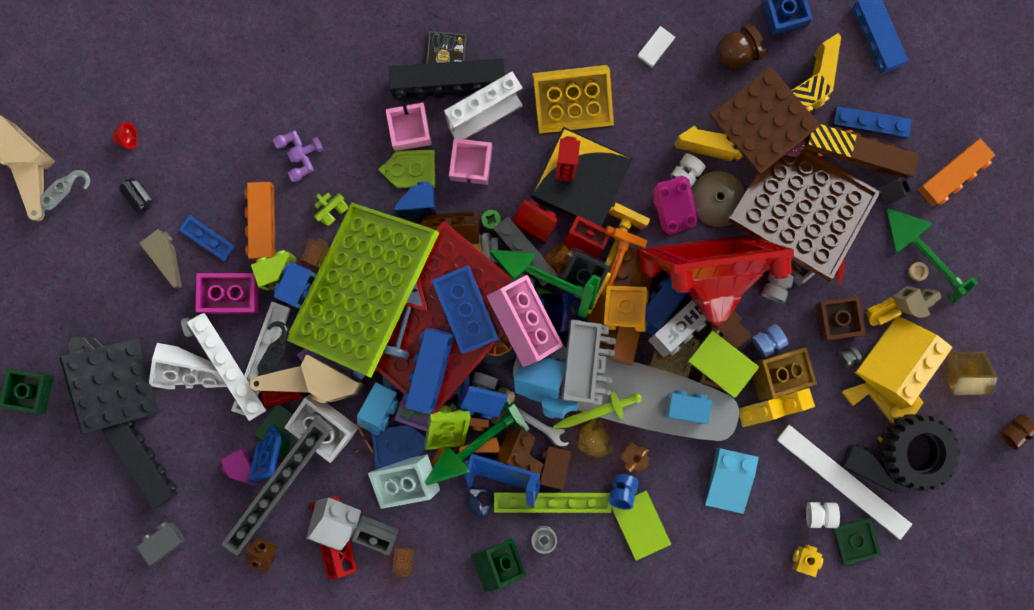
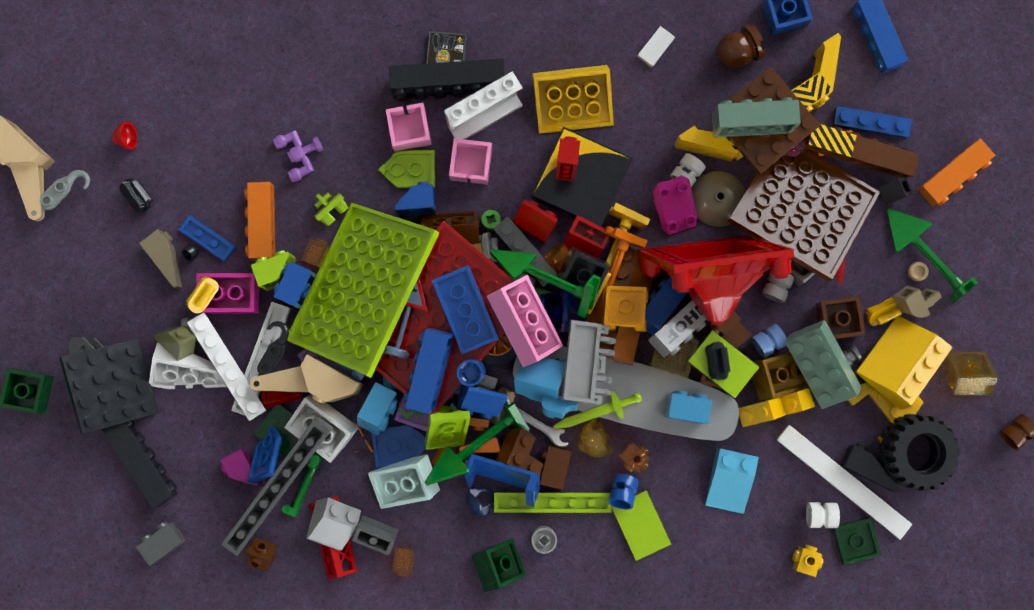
none -> olive slope [154,326,196,361]
none -> black hinge [182,245,199,262]
none -> yellow piece [186,277,219,313]
none -> green hinge [282,453,323,517]
none -> blue wheel [457,358,486,386]
none -> black piece [705,341,731,380]
none -> sand green brick [712,97,801,137]
none -> sand green brick [785,320,861,409]

